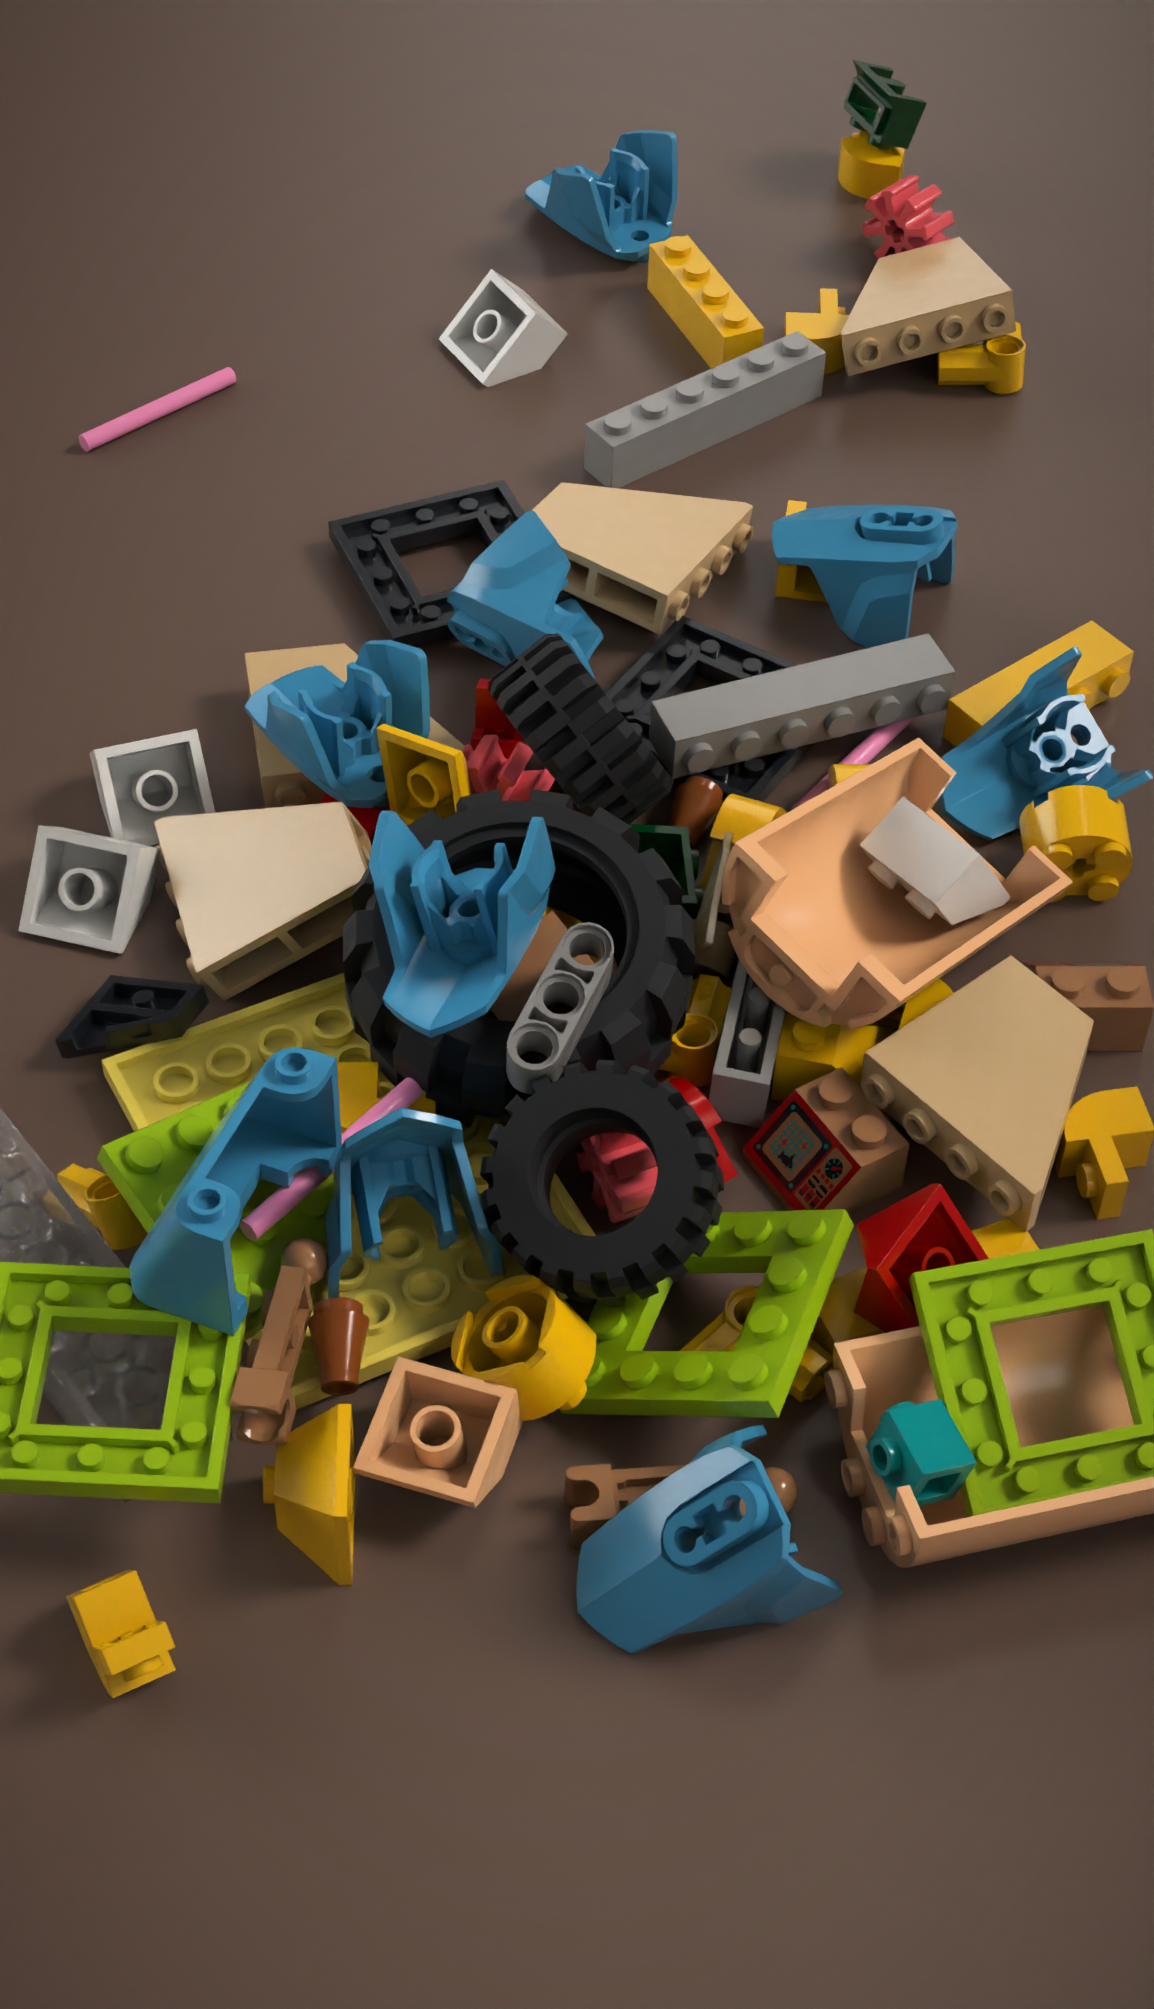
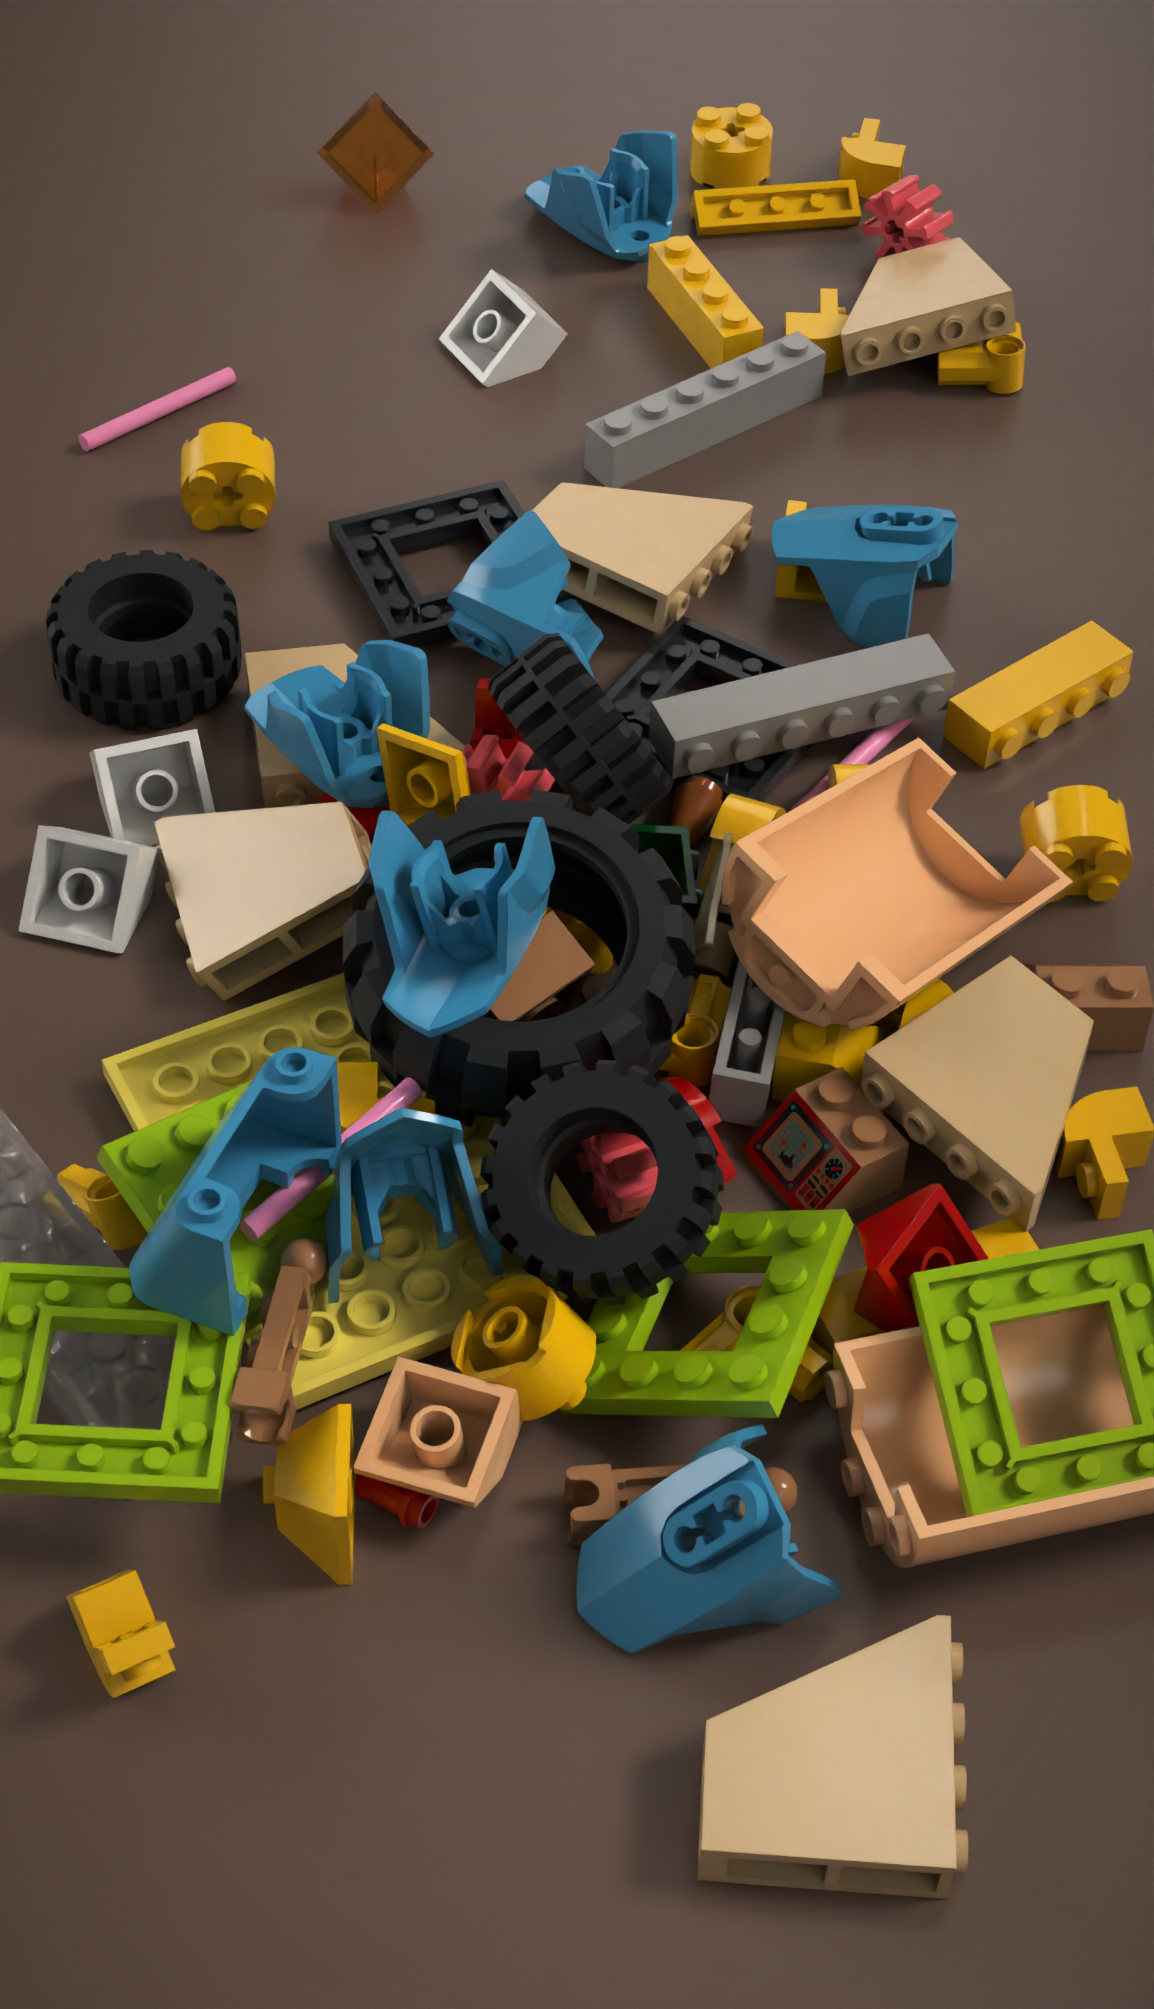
black wing [55,975,209,1059] -> none
dark orange cone [308,1297,370,1396] -> none
light grey beam [506,922,614,1095] -> none
dark green window [844,60,927,150] -> none
white slope [860,797,1011,925] -> none
teal brick [865,1399,977,1506] -> none
dark azure piece [939,646,1154,841] -> none
none -> black tyre [46,550,242,731]
none -> yellow brick [181,422,275,531]
none -> clear orange slope [317,92,434,214]
none -> red pin [354,1475,440,1529]
none -> yellow brick [690,103,773,189]
none -> yellow hinge [690,179,861,236]
none -> tan slope [697,1615,968,1899]

